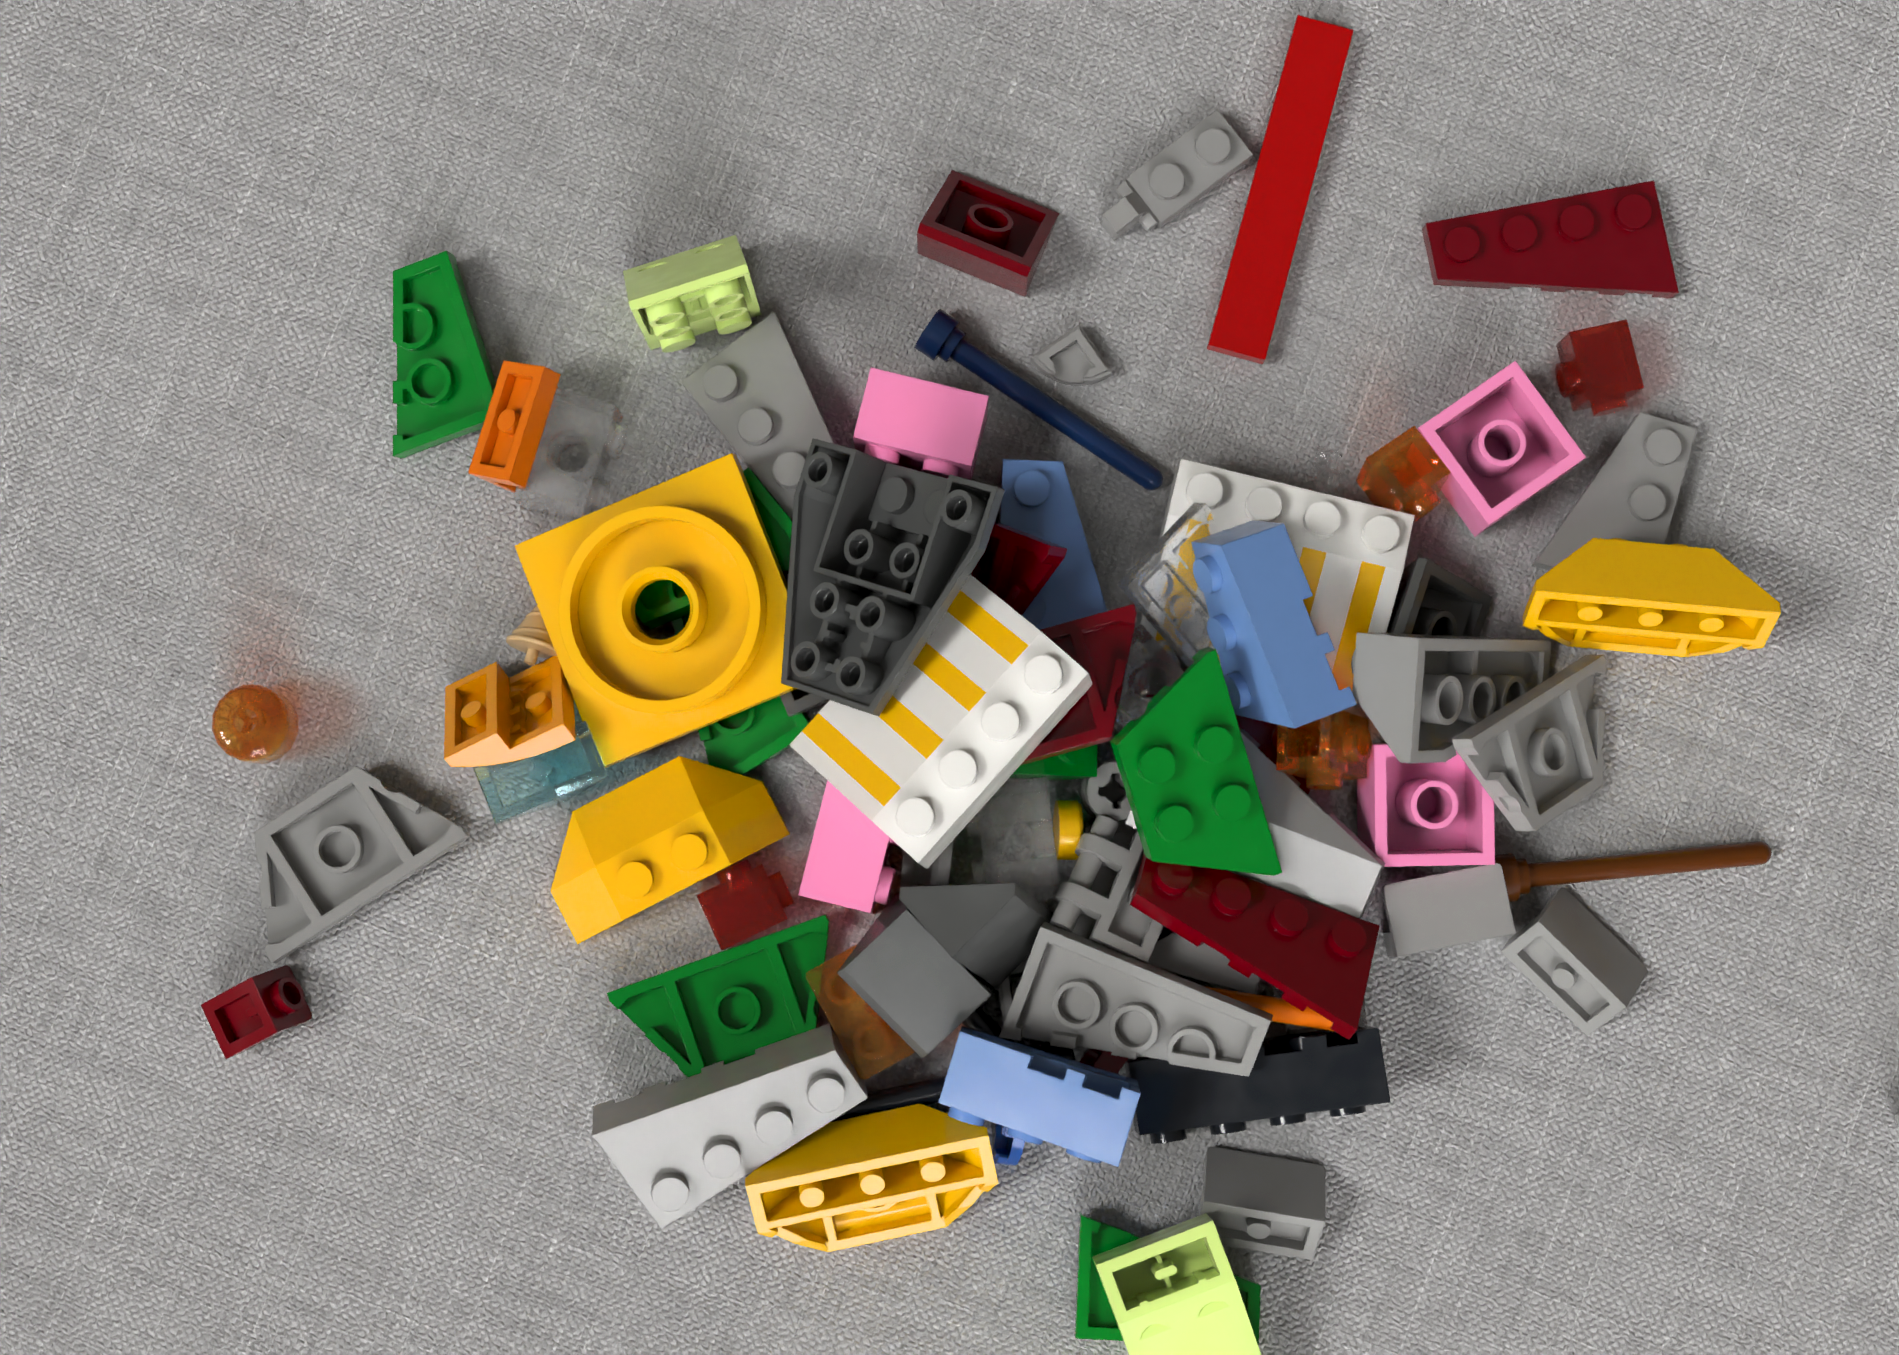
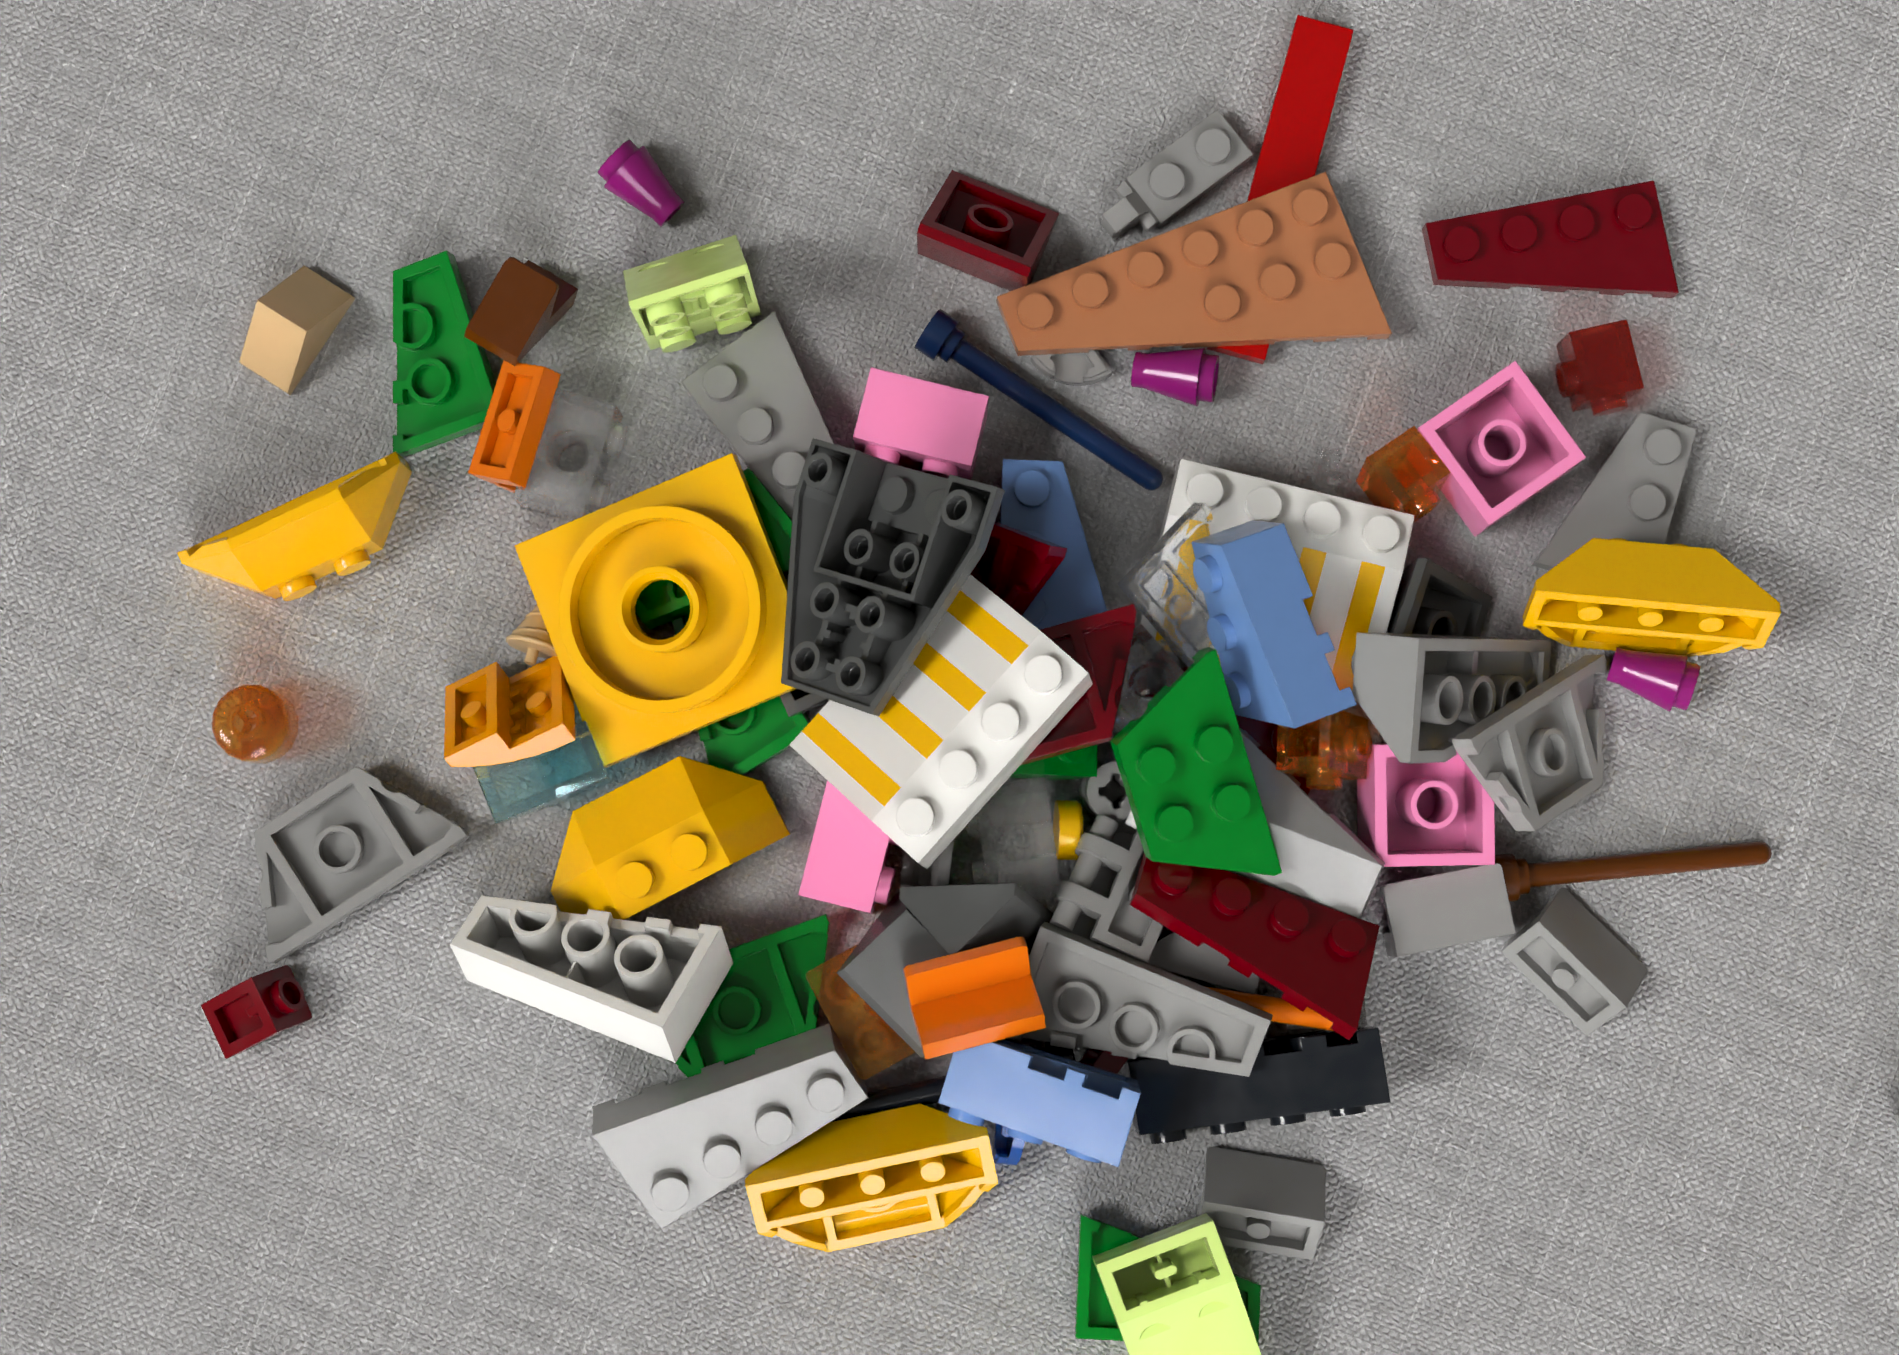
clear red brick [696,859,795,950] -> none
none -> yellow wedge [177,451,412,601]
none -> tan slope [239,265,355,395]
none -> white wedge [450,895,733,1063]
none -> reddish brown slope [464,257,578,366]
none -> magenta cone [597,139,685,227]
none -> orange panel [903,936,1046,1060]
none -> nougat wing [996,172,1392,356]
none -> magenta cone [1131,348,1219,407]
none -> magenta cone [1606,647,1701,712]

